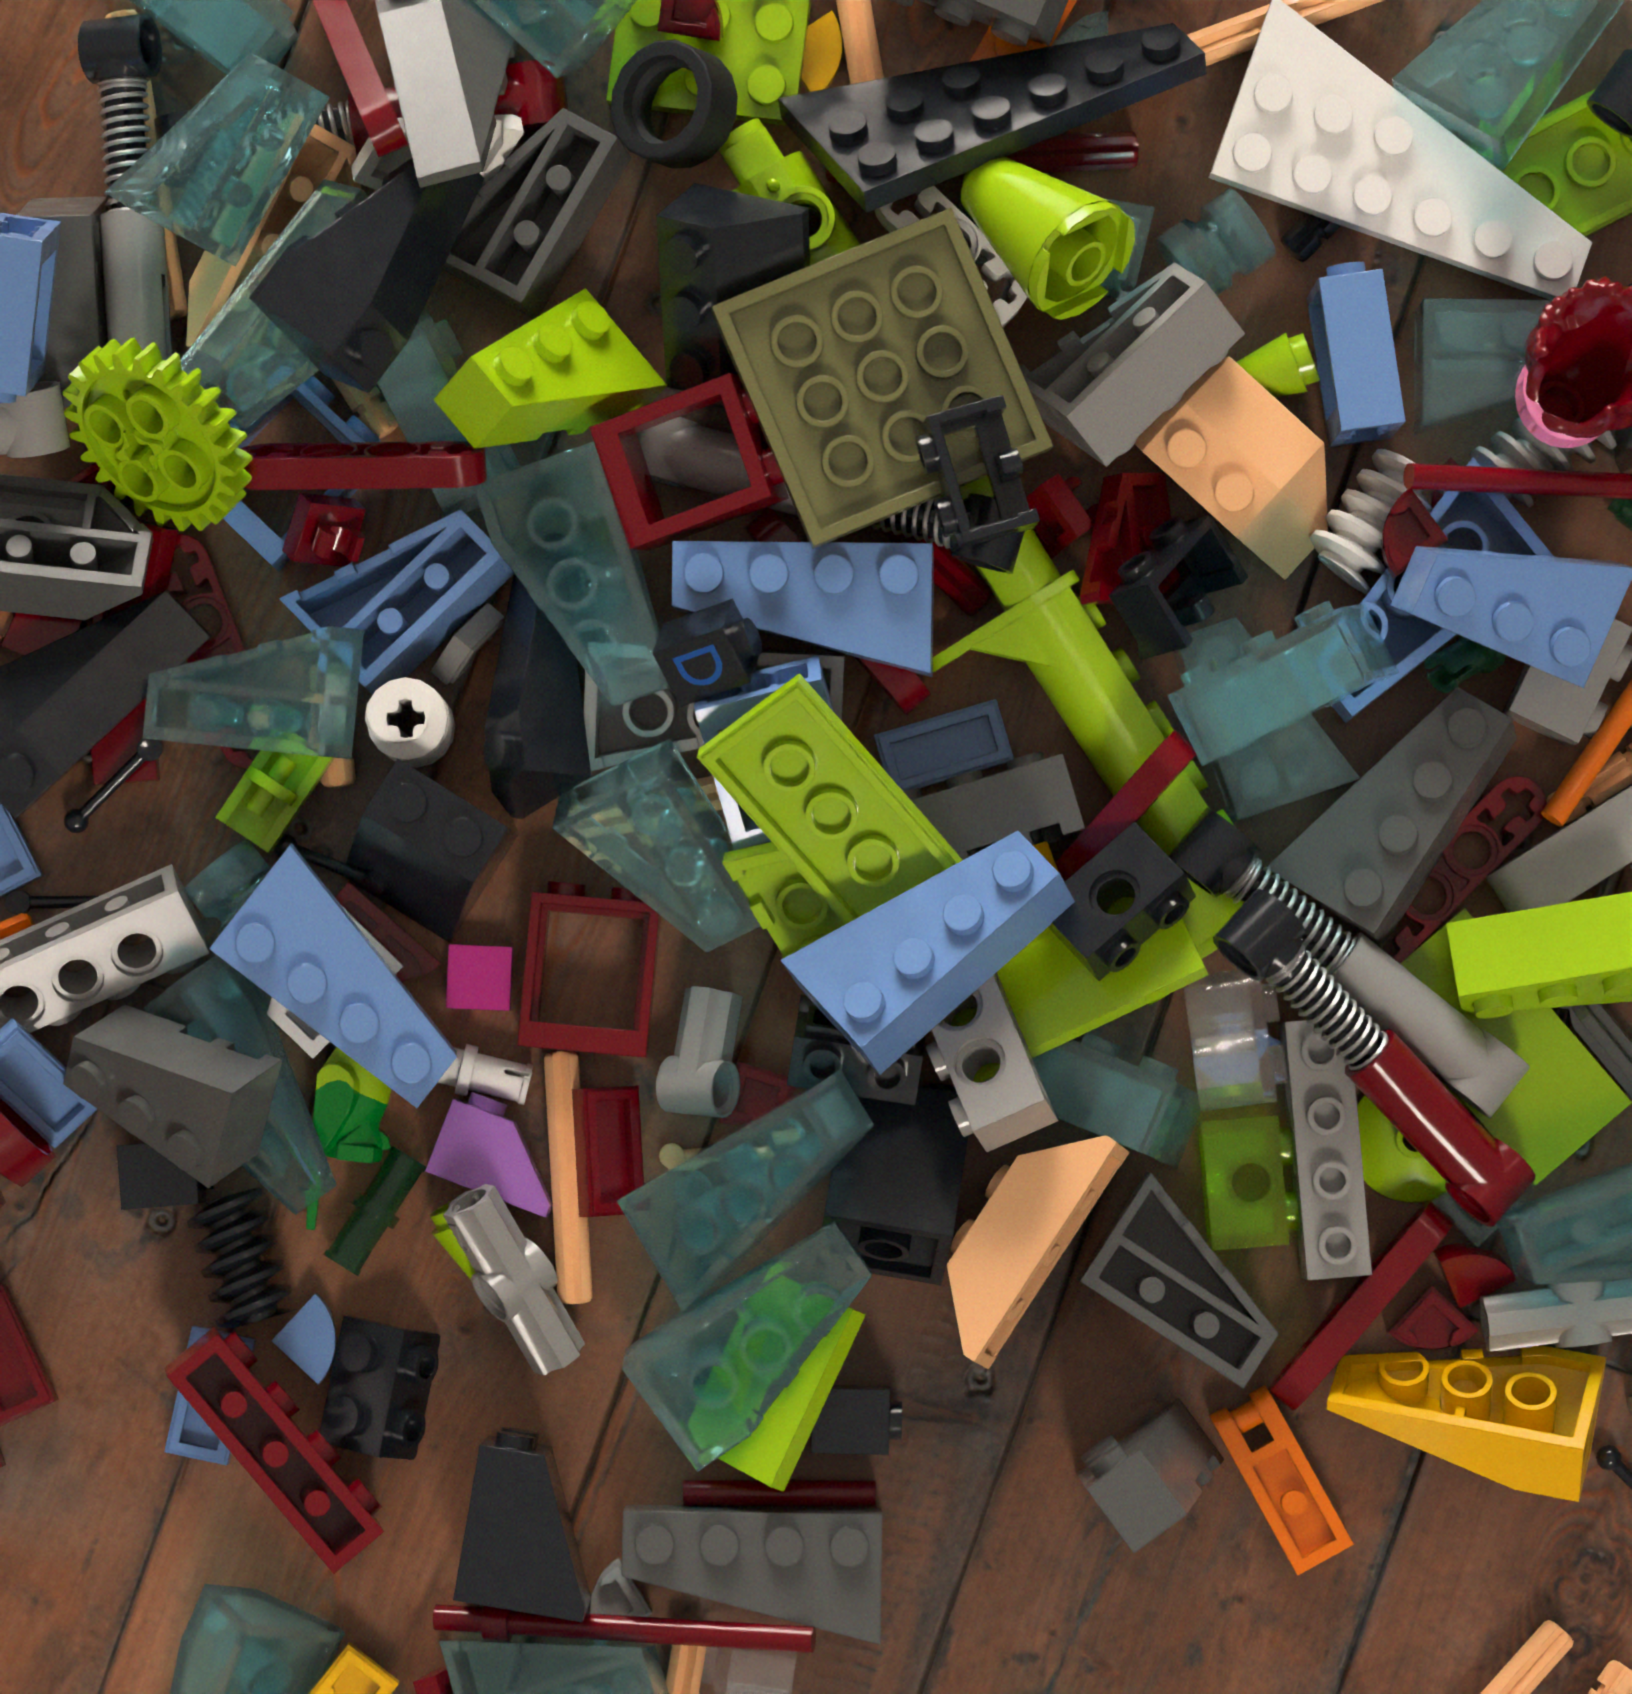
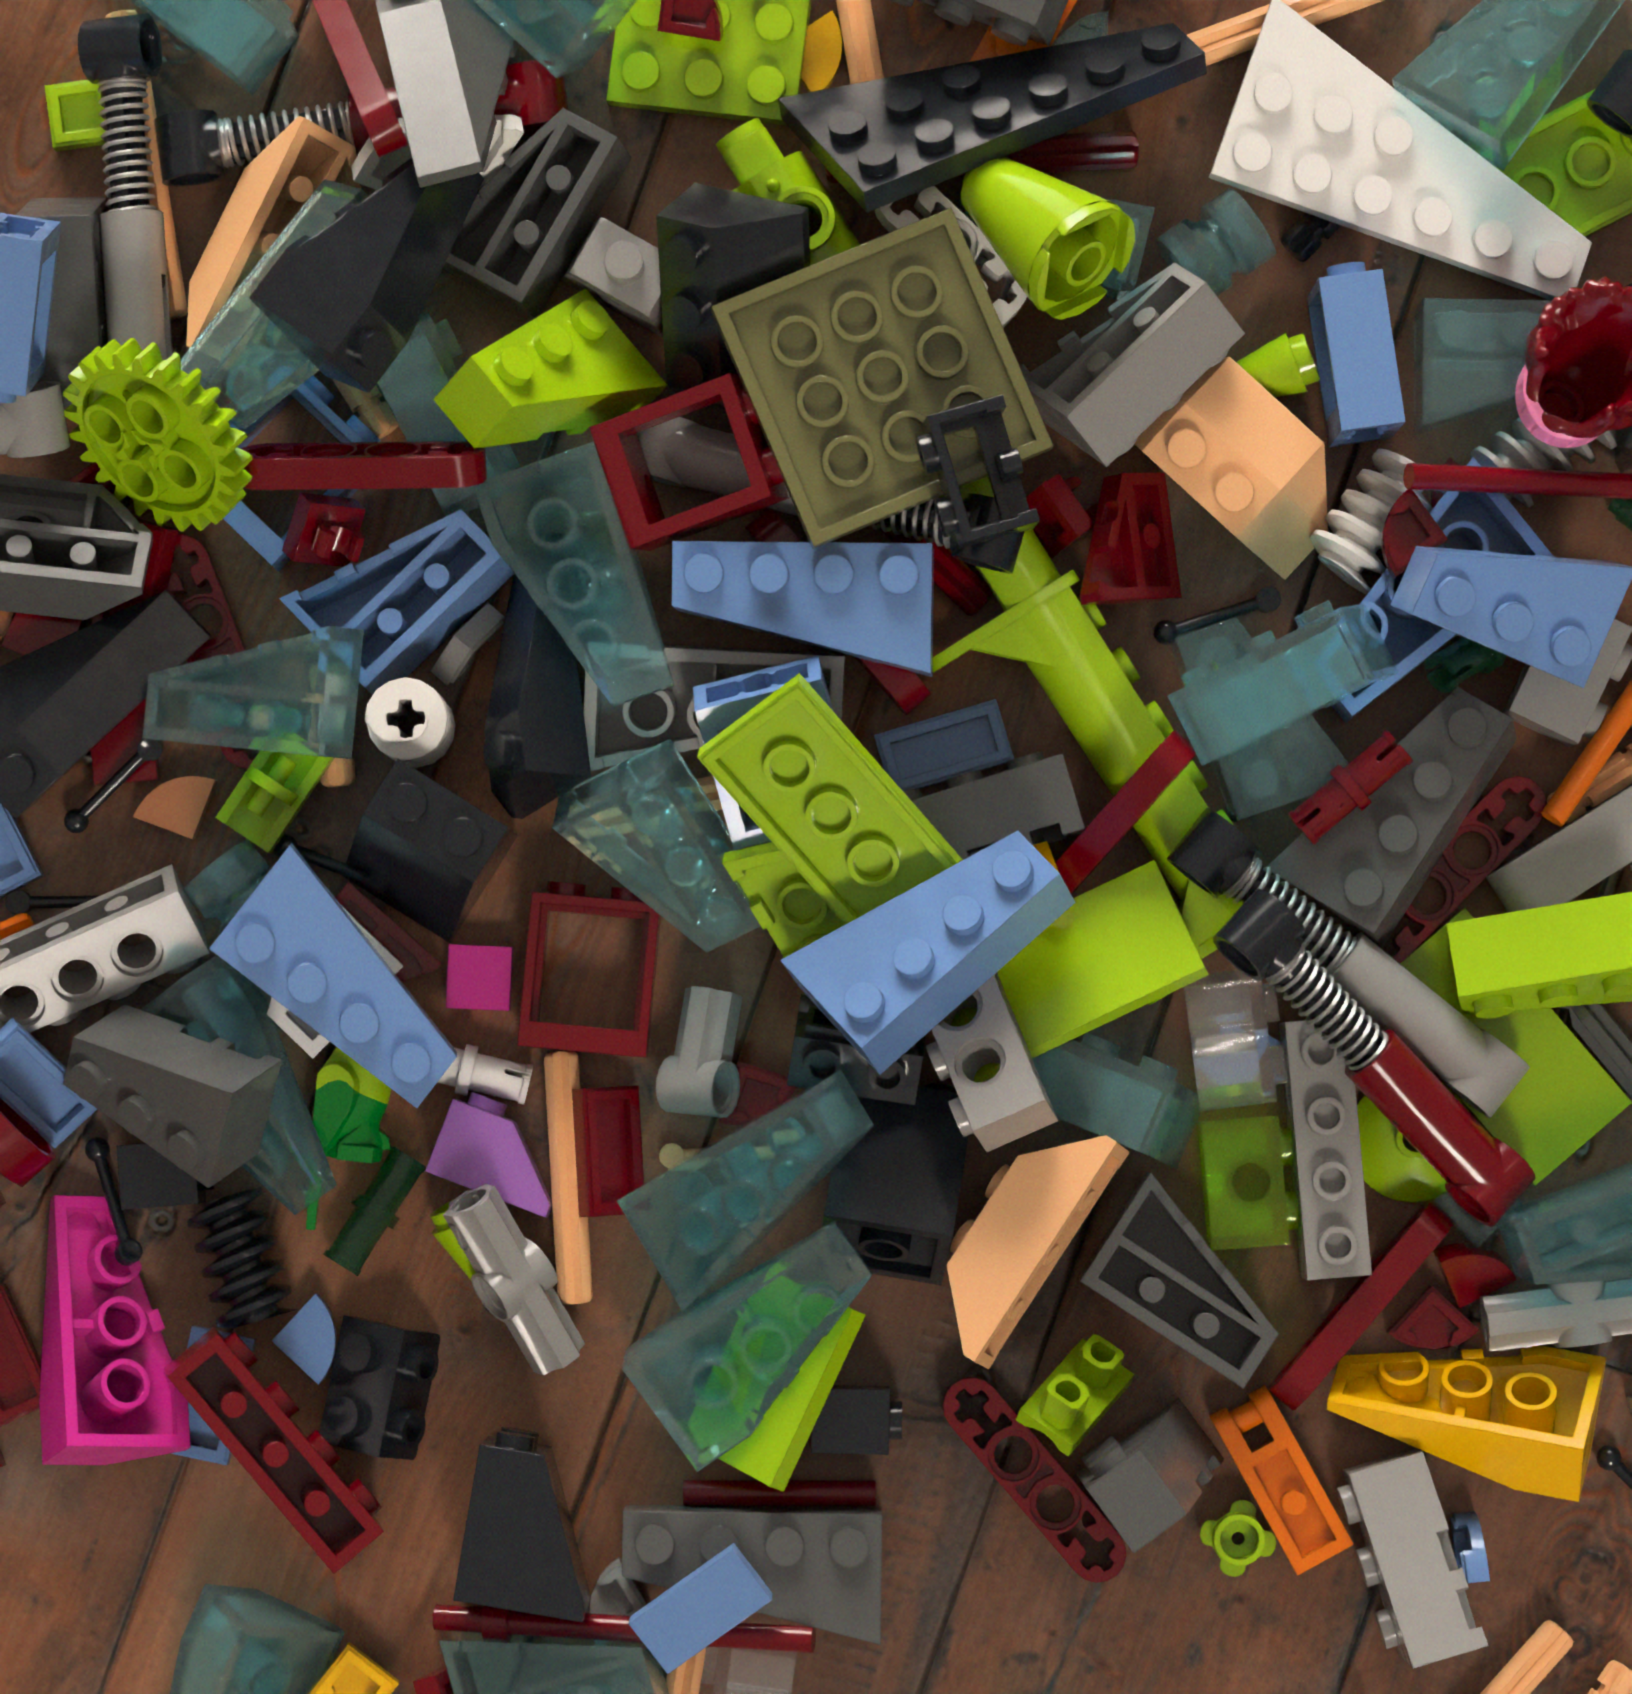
clear light blue wedge [105,53,330,267] -> none
black tyre [611,40,738,169] -> none
black brick [652,598,762,707] -> none
black brick [1048,821,1196,981] -> none
black window [1108,514,1249,660] -> none
none -> dark pink wedge [39,1195,191,1465]
none -> lime tile [45,80,107,152]
none -> black hinge [85,1137,143,1266]
none -> nougat tile [133,776,218,840]
none -> light grey torso [561,217,663,338]
none -> medium blue tile [628,1543,773,1674]
none -> dark red beam [942,1376,1127,1583]
none -> lime hips [1016,1334,1135,1457]
none -> black hinge [1153,587,1281,645]
none -> lime plate [1200,1500,1276,1577]
none -> dark red pin [1287,730,1413,845]
none -> light grey wedge [1337,1448,1488,1669]
none -> medium blue tile [1450,1511,1490,1583]

